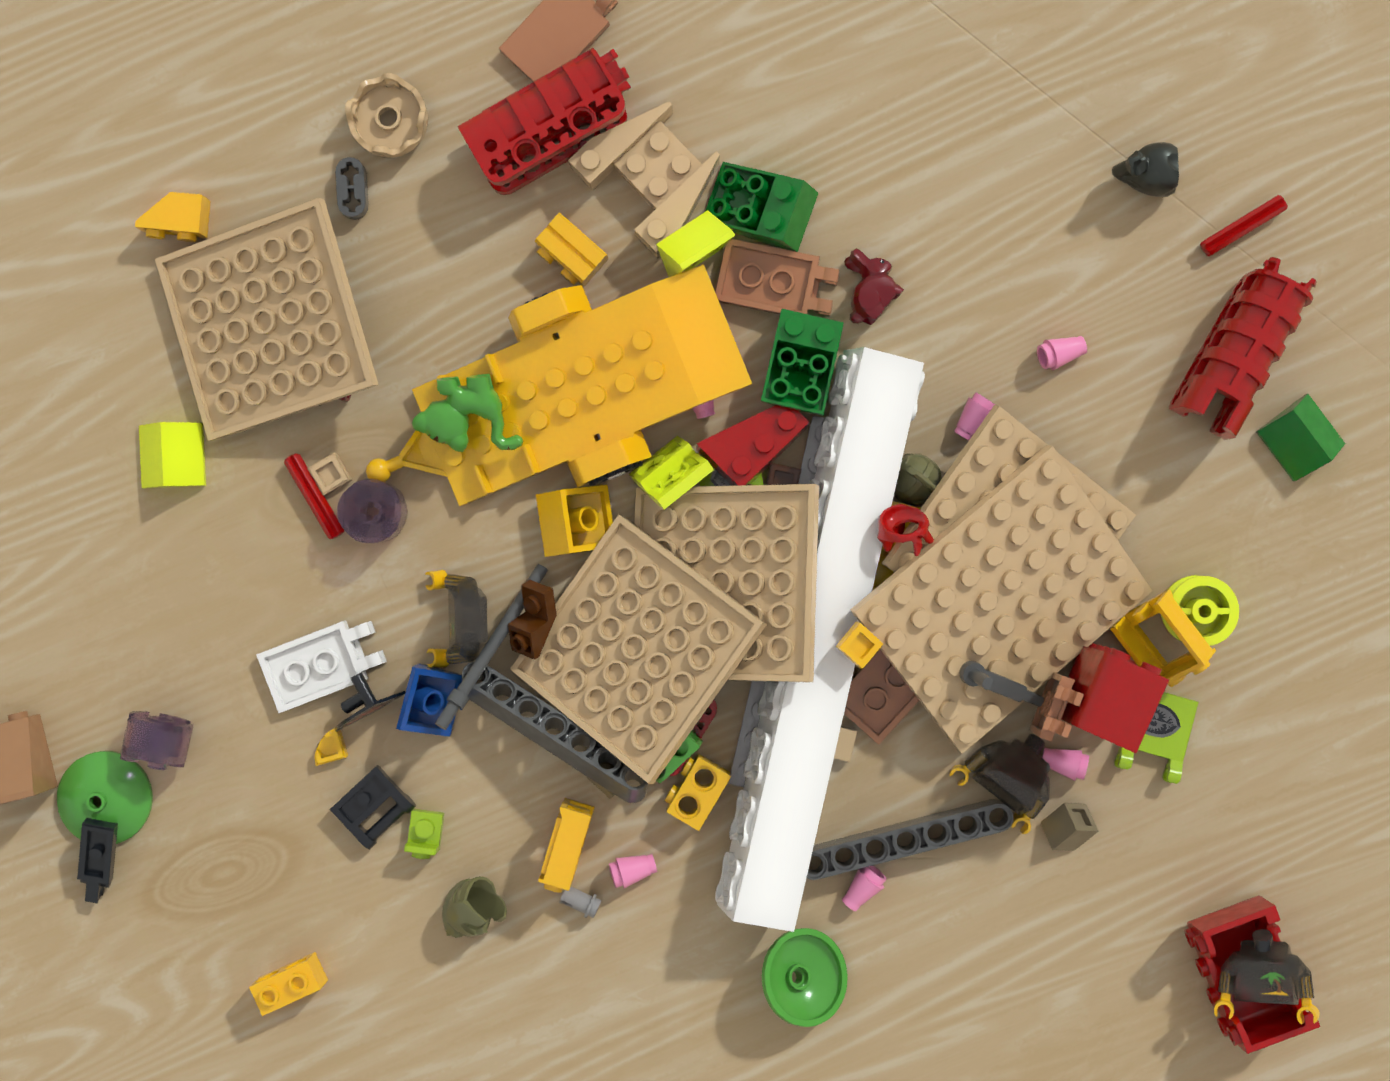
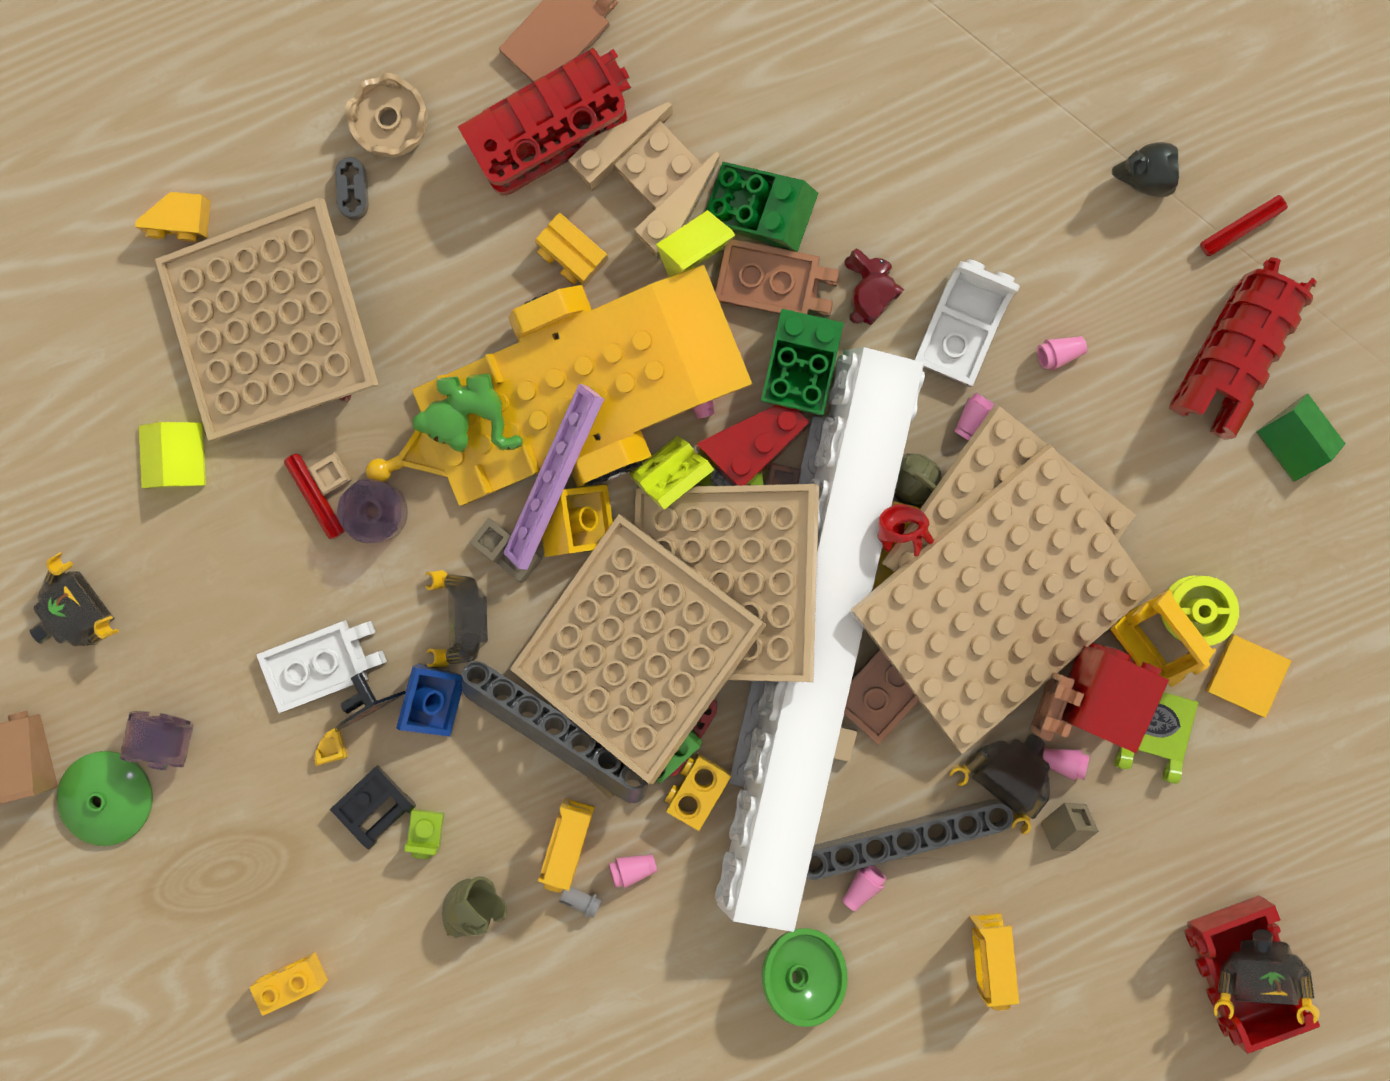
black hinge [77,818,118,903] -> none
dark grey bar [435,564,548,730] -> none
reddish brown slope [508,580,557,660] -> none
yellow tile [835,621,883,669] -> none
dark grey piece [959,661,1044,707] -> none
none -> clear smoke torso [30,552,119,647]
none -> dark tan slope [469,518,542,583]
none -> lavender tile [503,384,604,570]
none -> white bracket [914,259,1020,387]
none -> yellow window [970,913,1019,1011]
none -> yellow tile [1205,634,1292,718]

